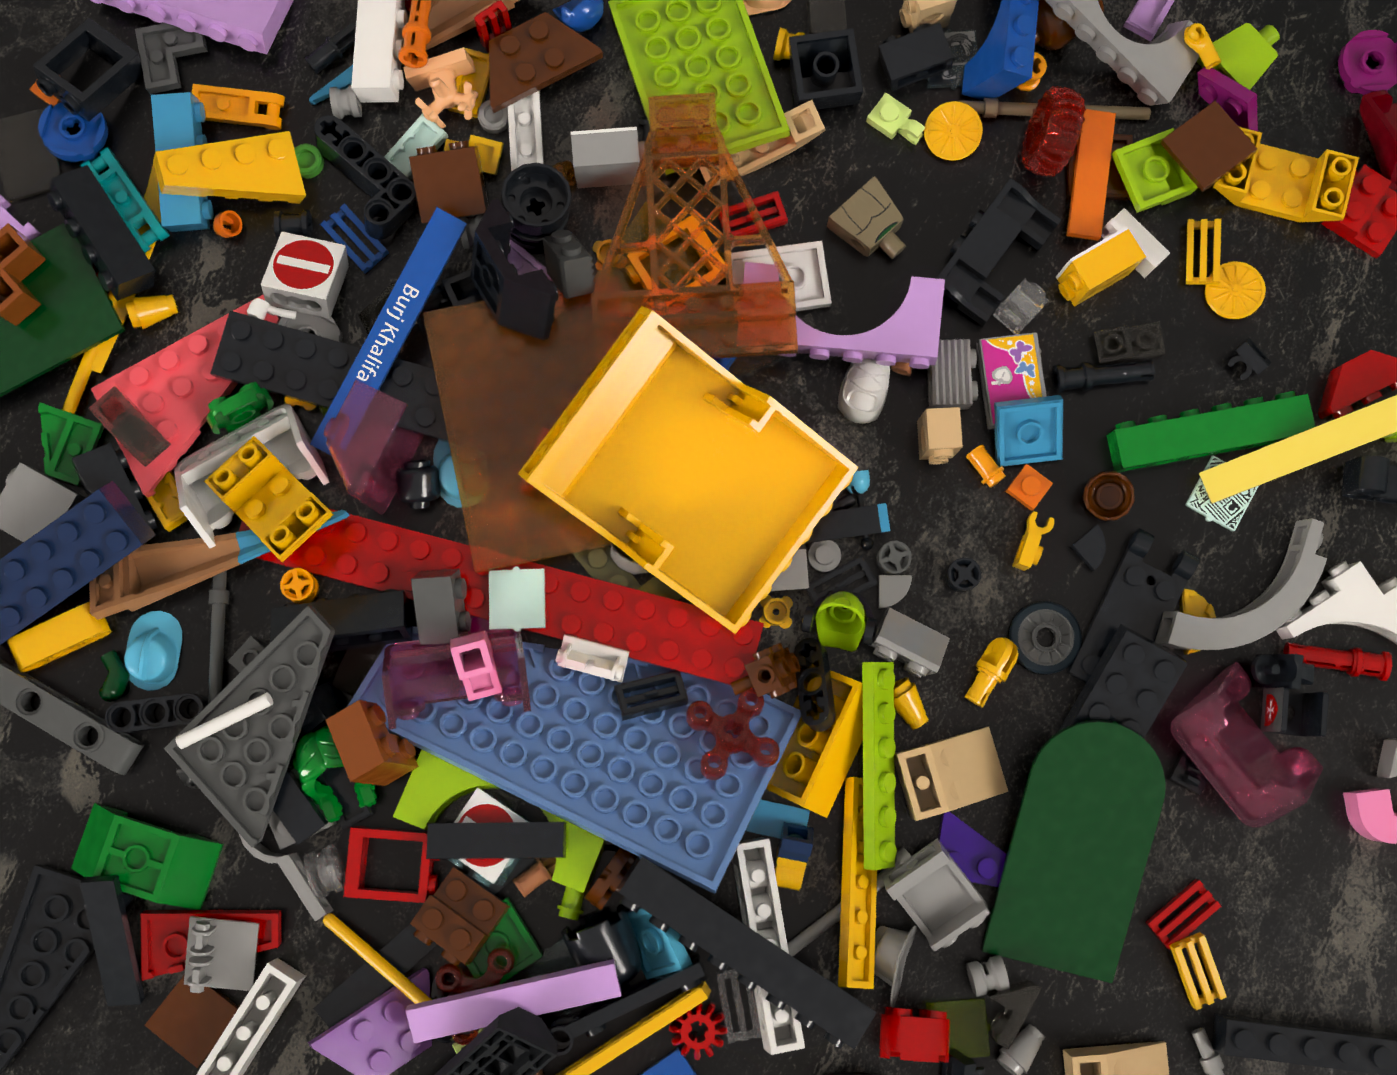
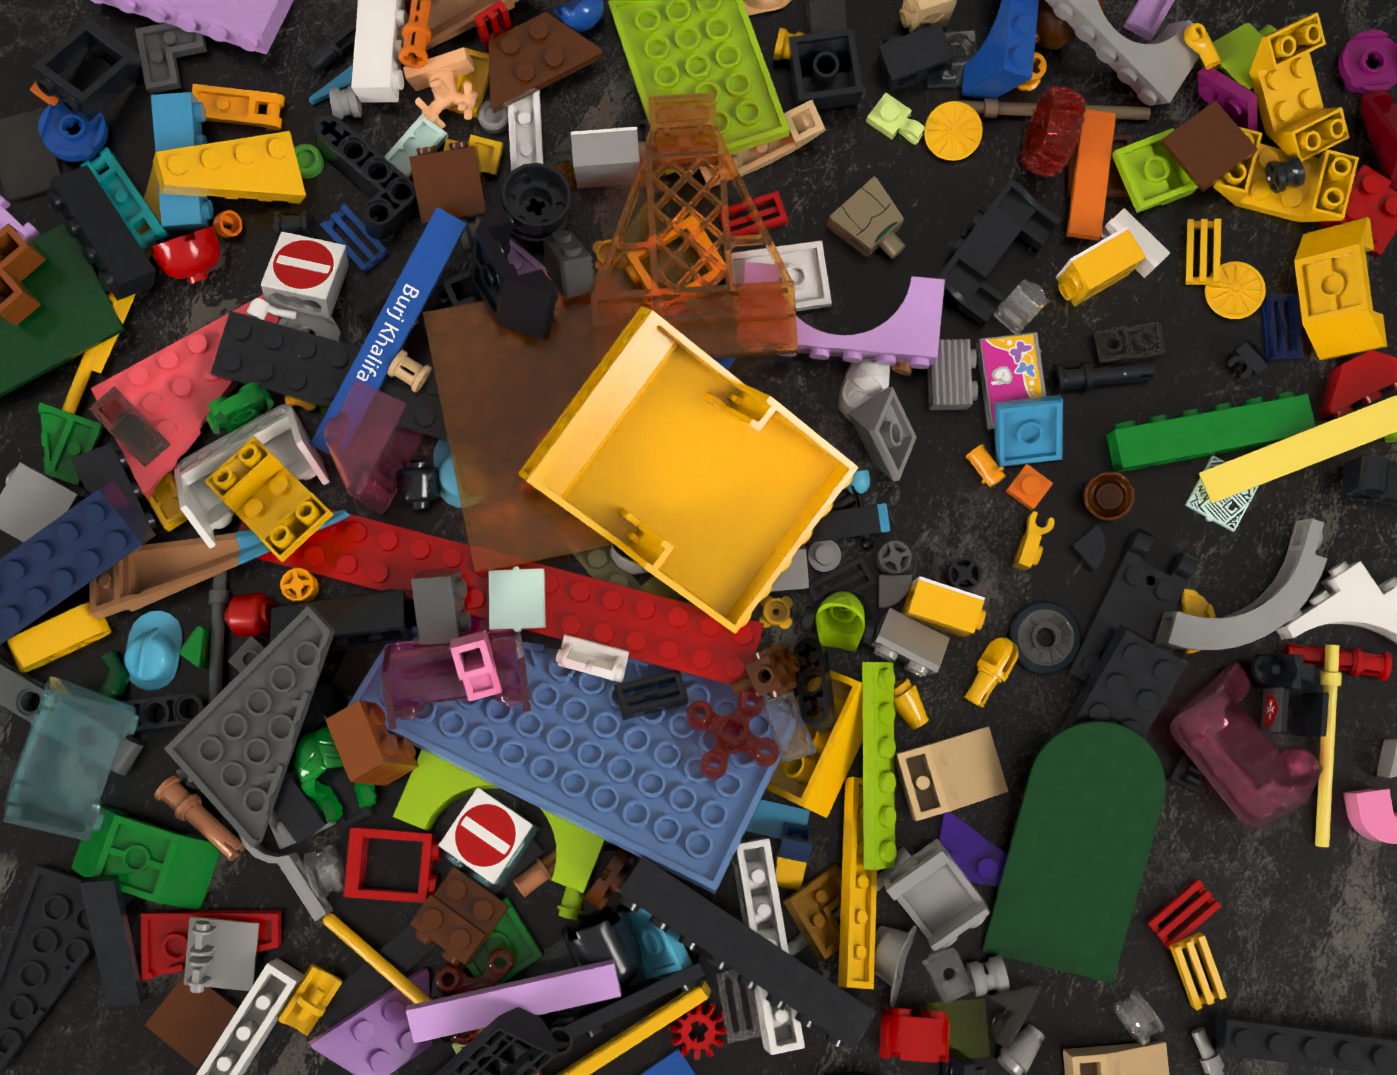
yellow cone [125,294,178,329] -> none
white bar [176,692,273,749] -> none
black tile [426,822,566,860] -> none
tan brick [917,407,963,465] -> none
none -> clear light blue windscreen [3,676,139,841]
none -> red cylinder [150,226,220,284]
none -> nougat pin [154,775,245,861]
none -> green slope [179,626,211,669]
none -> red head [224,592,277,638]
none -> yellow hips [277,964,342,1036]
none -> tan bush [387,350,432,393]
none -> clear tile [761,691,817,763]
none -> pearl gold plate [783,864,842,961]
none -> light grey slope [848,387,917,481]
none -> yellow piece [901,576,986,637]
none -> clear brick [922,947,976,1004]
none -> clear wheel [1112,989,1165,1047]
none -> yellow slope [1249,12,1350,162]
none -> clear blue tile [1263,294,1304,361]
none -> black wheel [1265,154,1305,194]
none -> yellow slope [1294,217,1387,360]
none -> light yellow bar [1315,644,1342,847]

